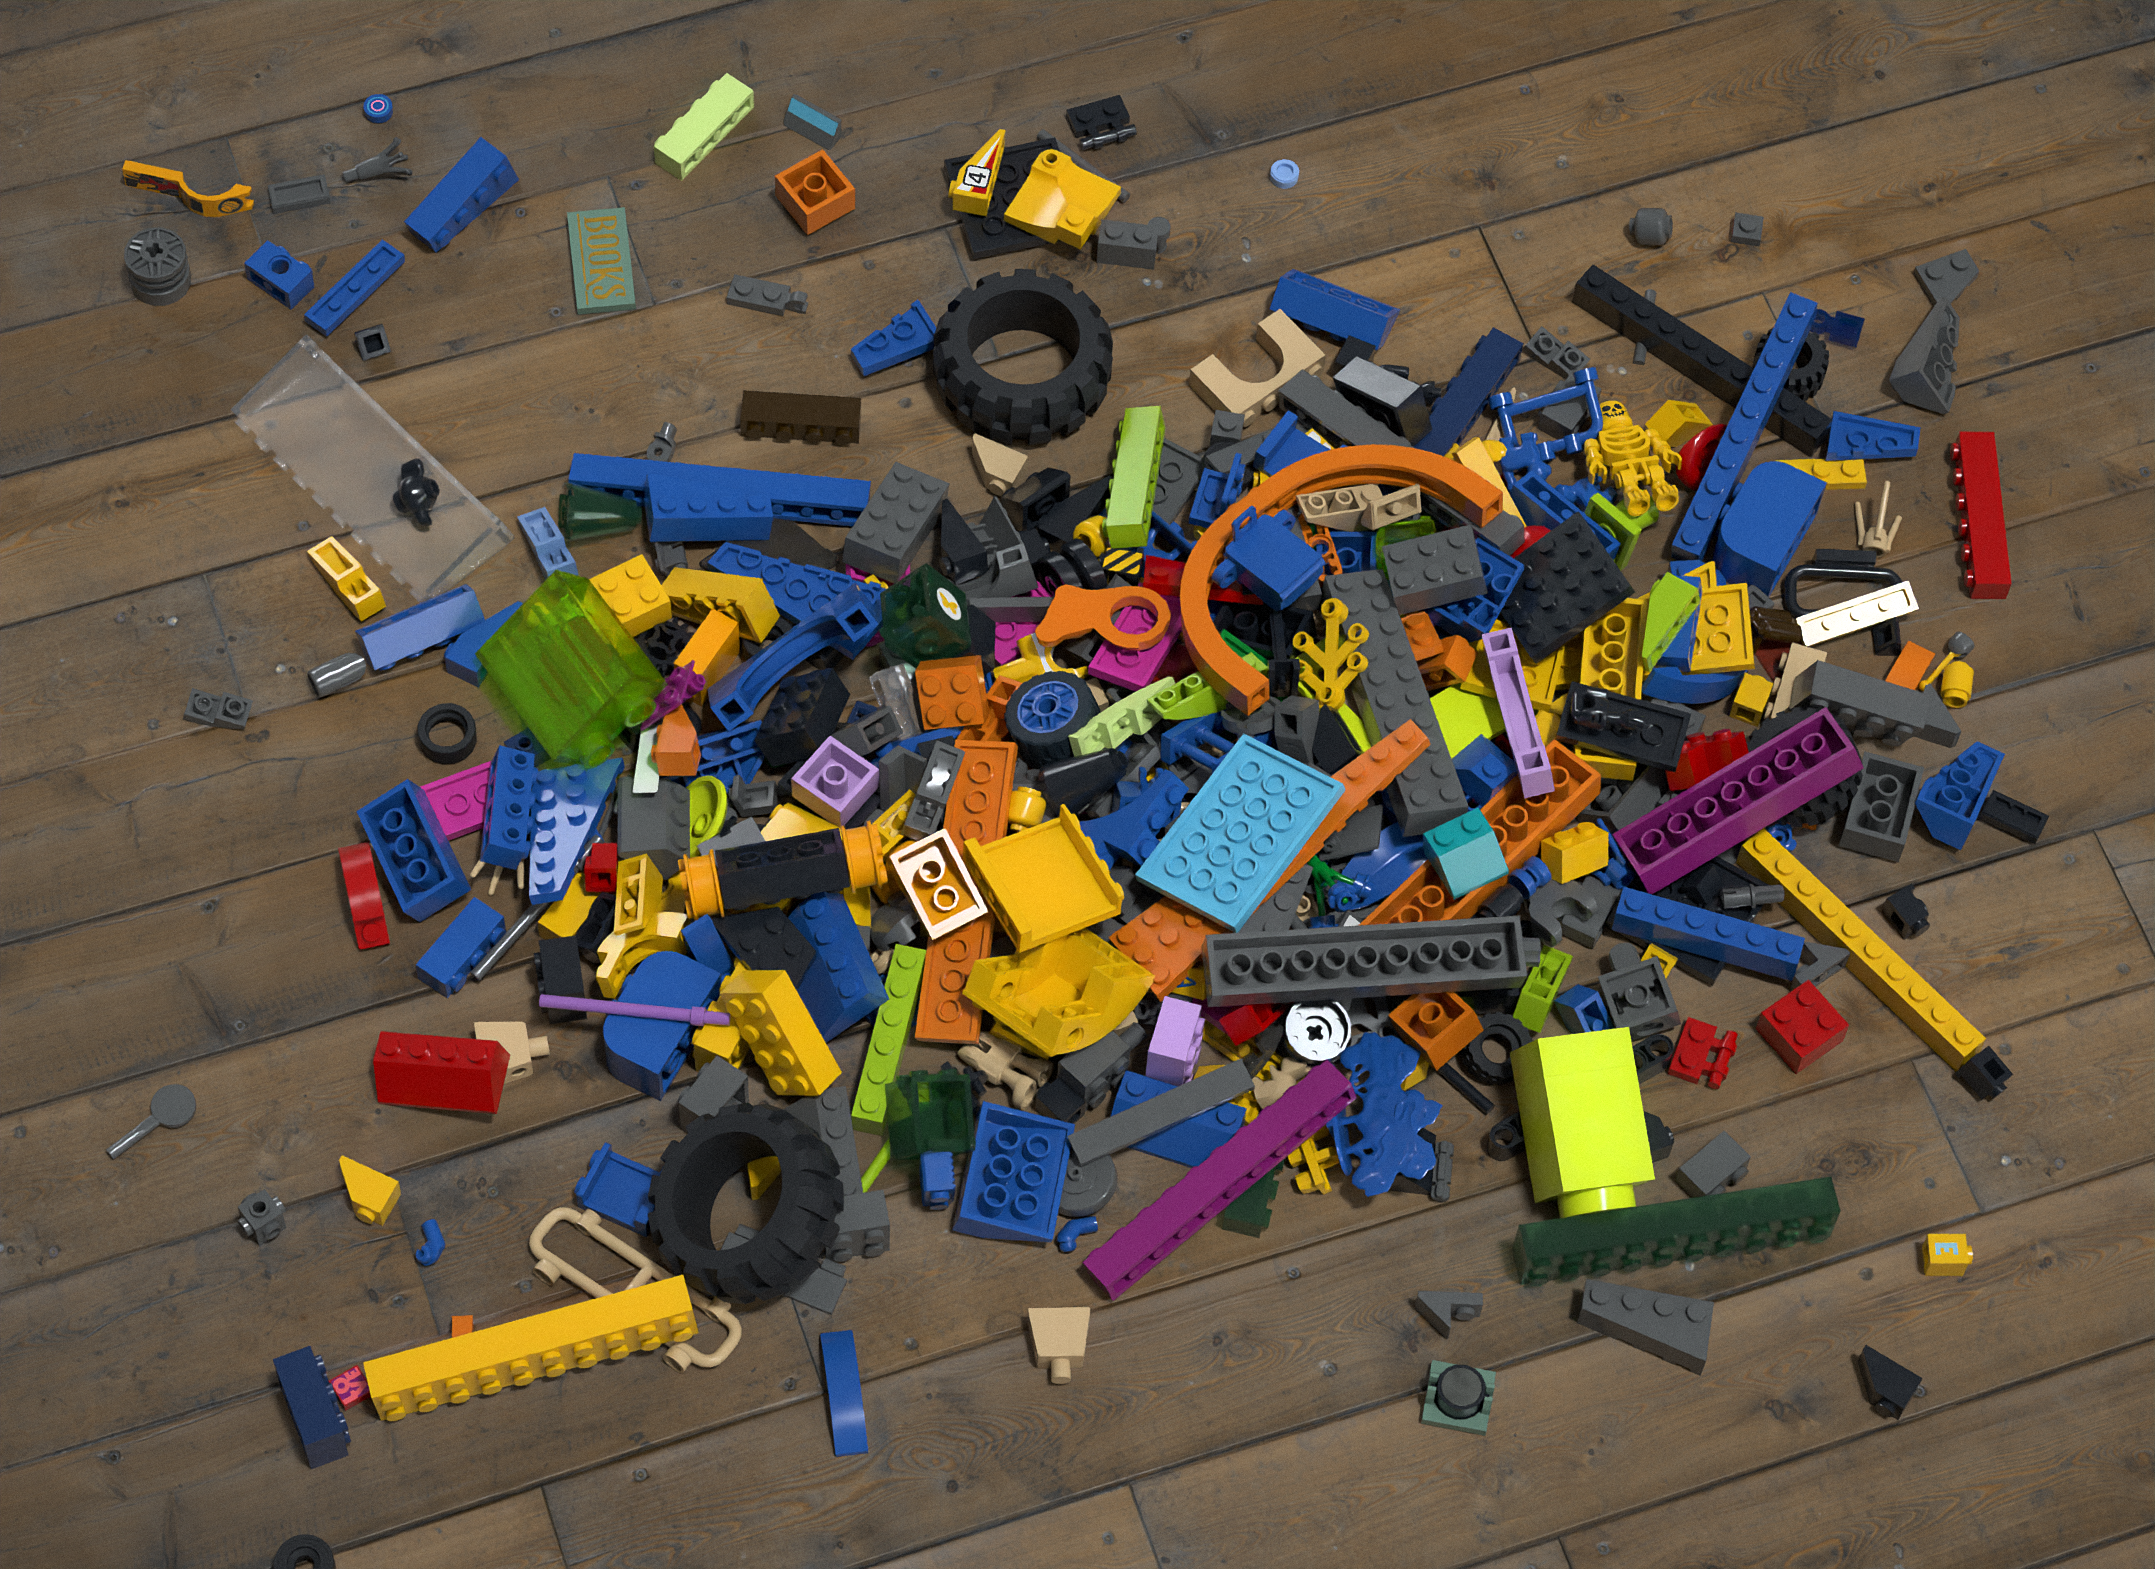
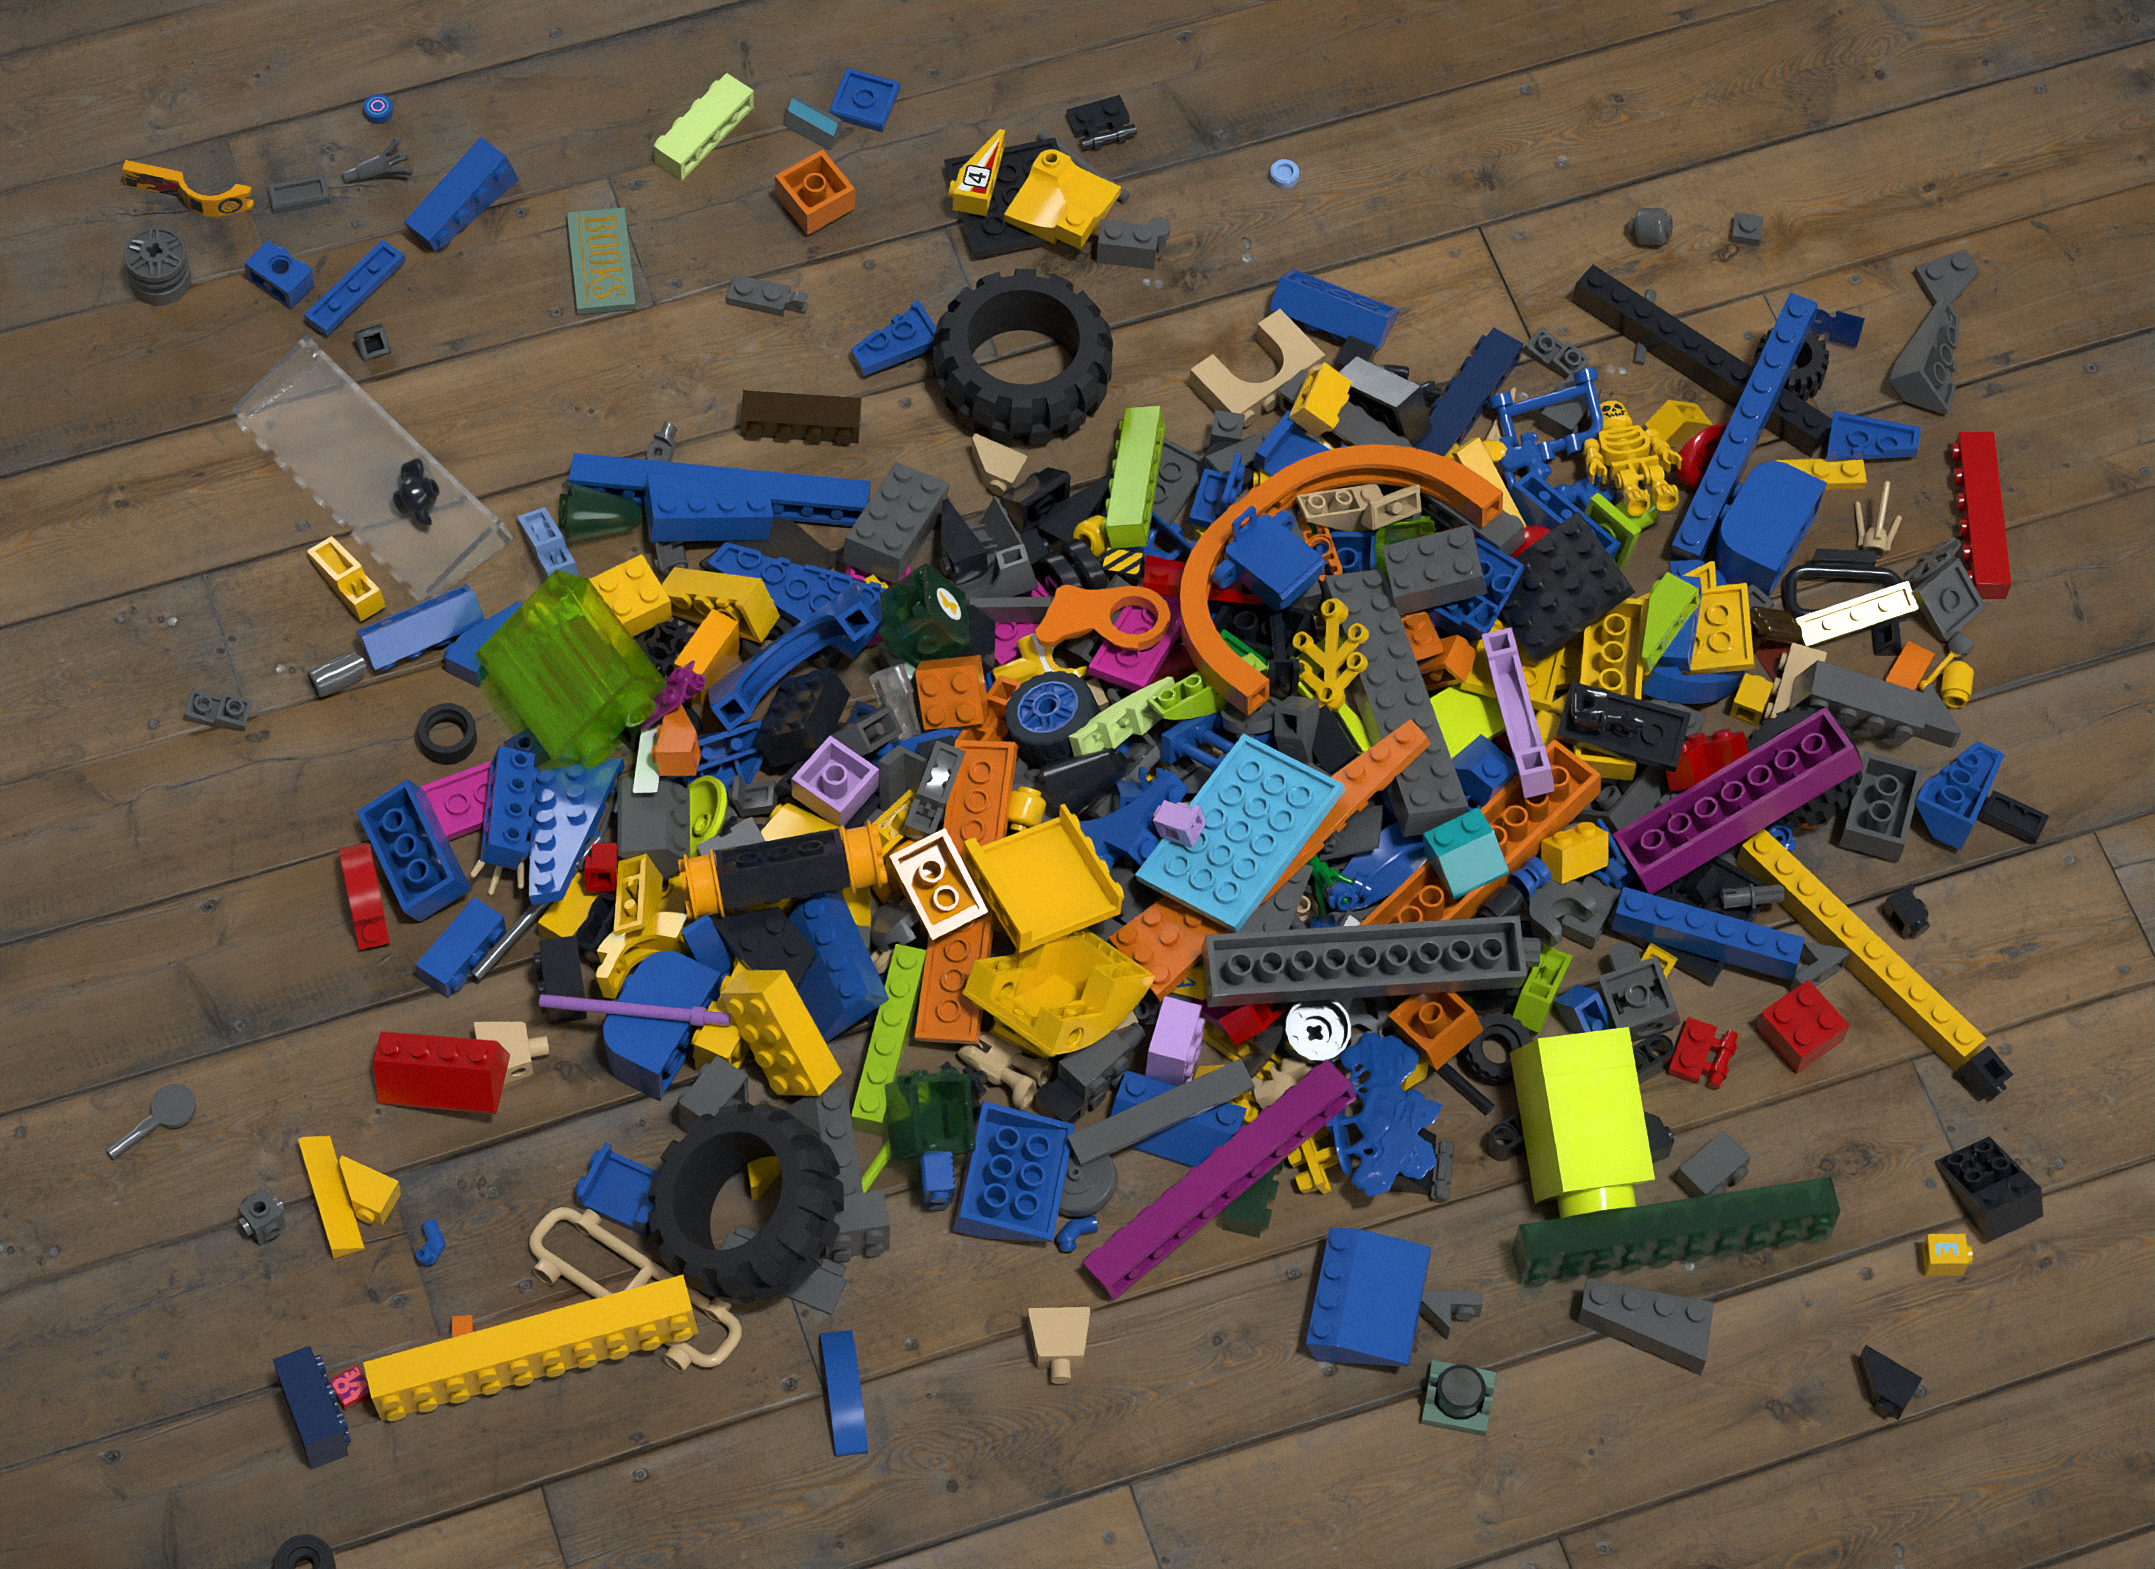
none -> yellow slope [298,1136,365,1259]
none -> blue tile [829,68,901,133]
none -> lavender brick [1153,800,1207,848]
none -> yellow brick [1288,362,1352,437]
none -> blue slope [1306,1227,1432,1367]
none -> dark grey wheel [1903,537,1961,584]
none -> dark grey plate [1912,558,1986,641]
none -> black slope [1935,1136,2043,1241]

